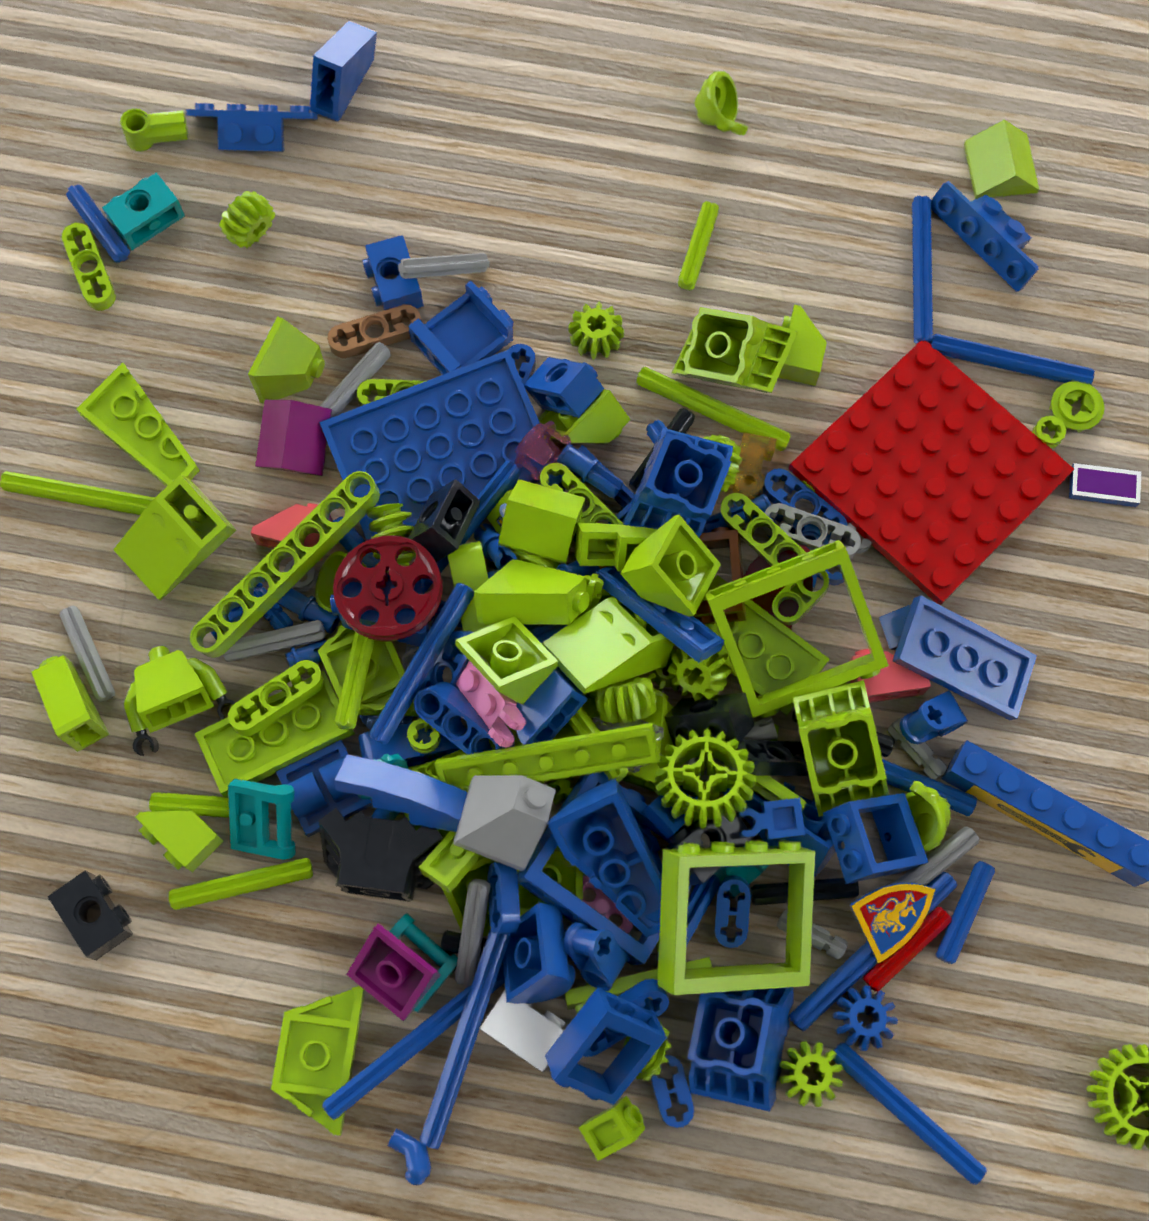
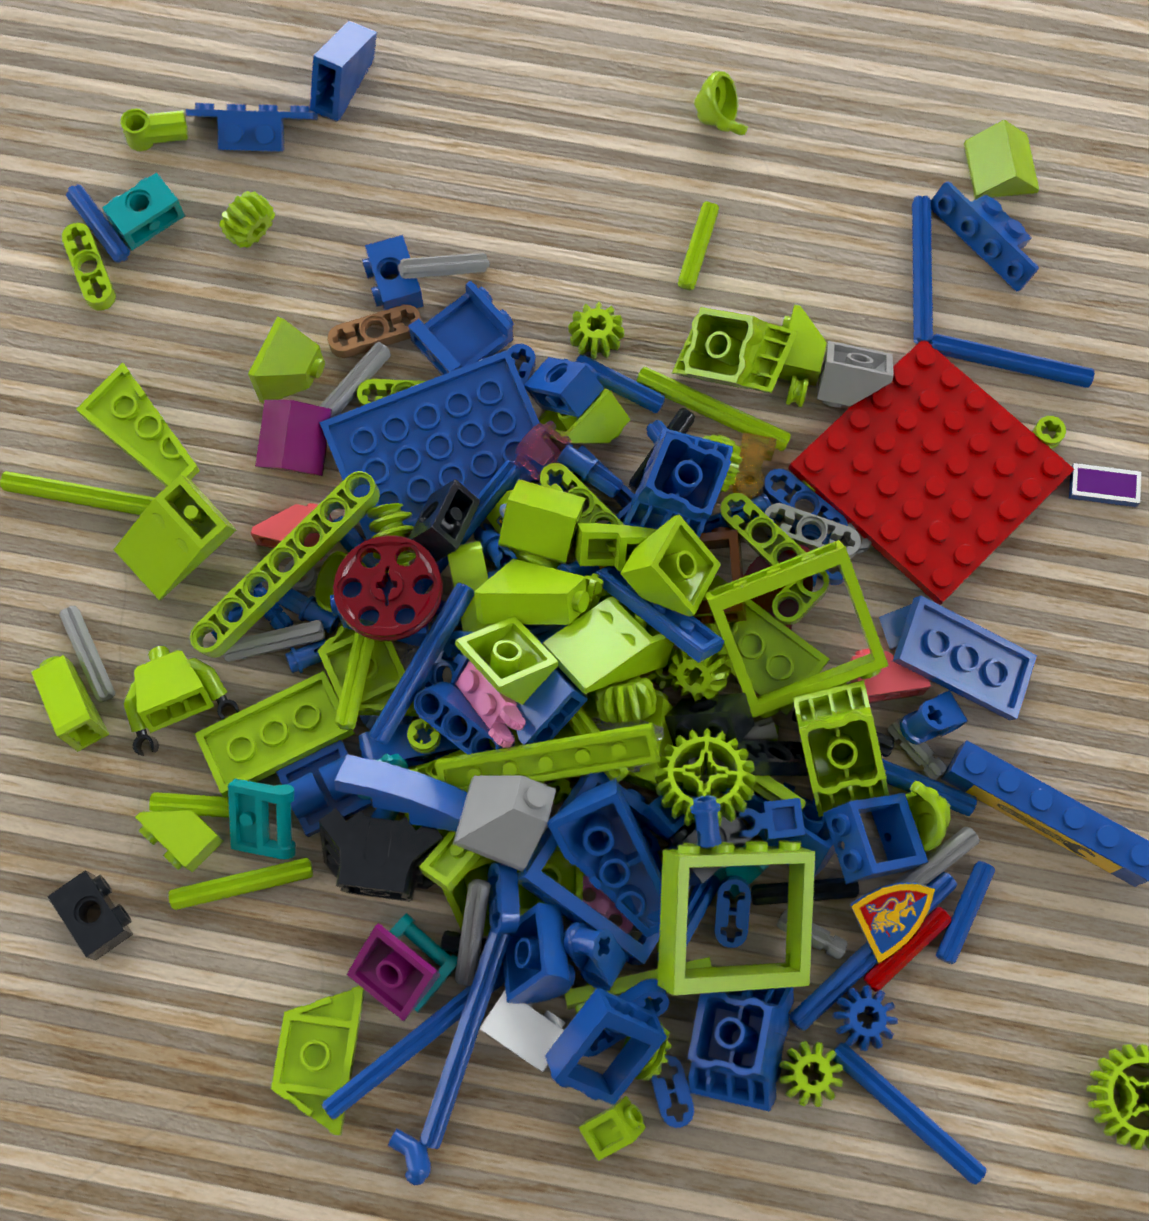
lime beam [228,660,324,736] -> none
lime gear [1049,381,1105,433] -> none
none -> blue axle [575,355,665,413]
none -> blue pin [690,796,722,847]
none -> lime bush [786,375,809,408]
none -> light grey slope [817,340,894,407]

